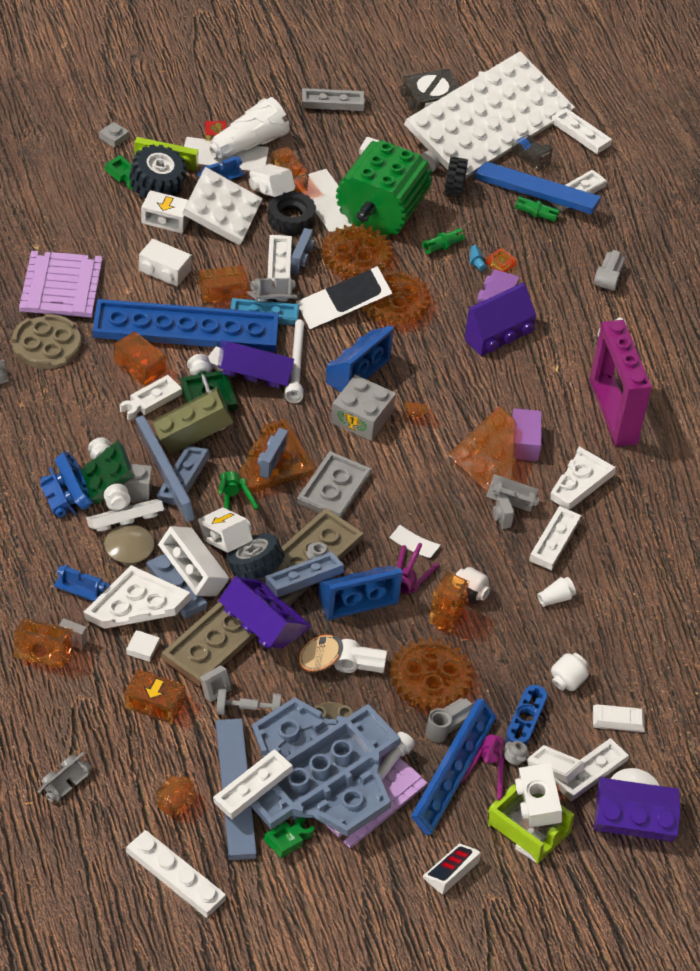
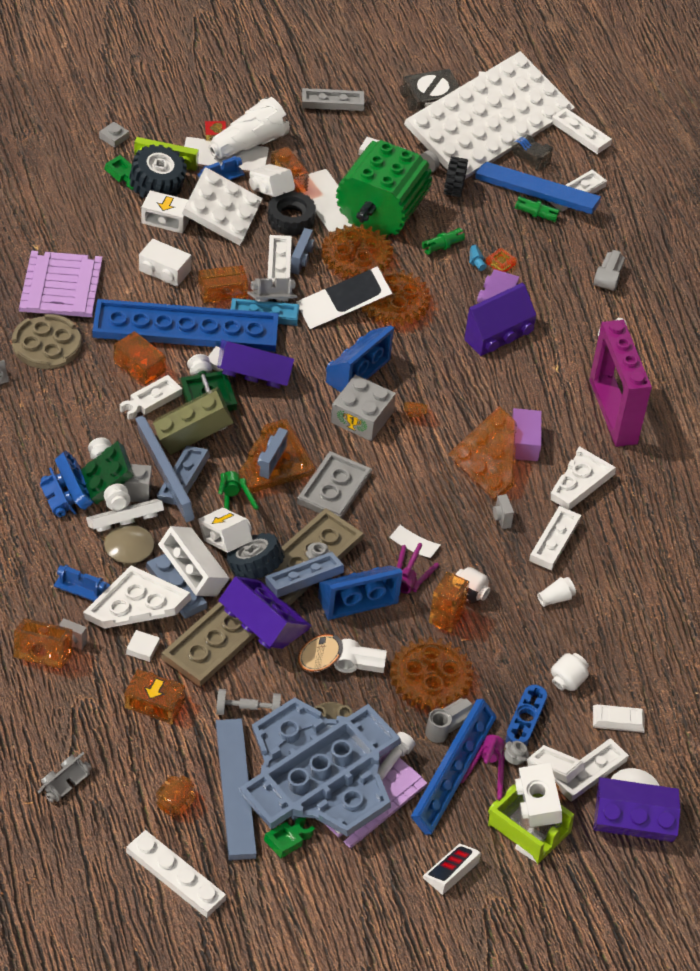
light grey plate [200,665,232,702] -> none
white plate [213,749,293,819] -> none
white piece [285,319,304,403] -> none
light grey hinge [486,474,539,512] -> none

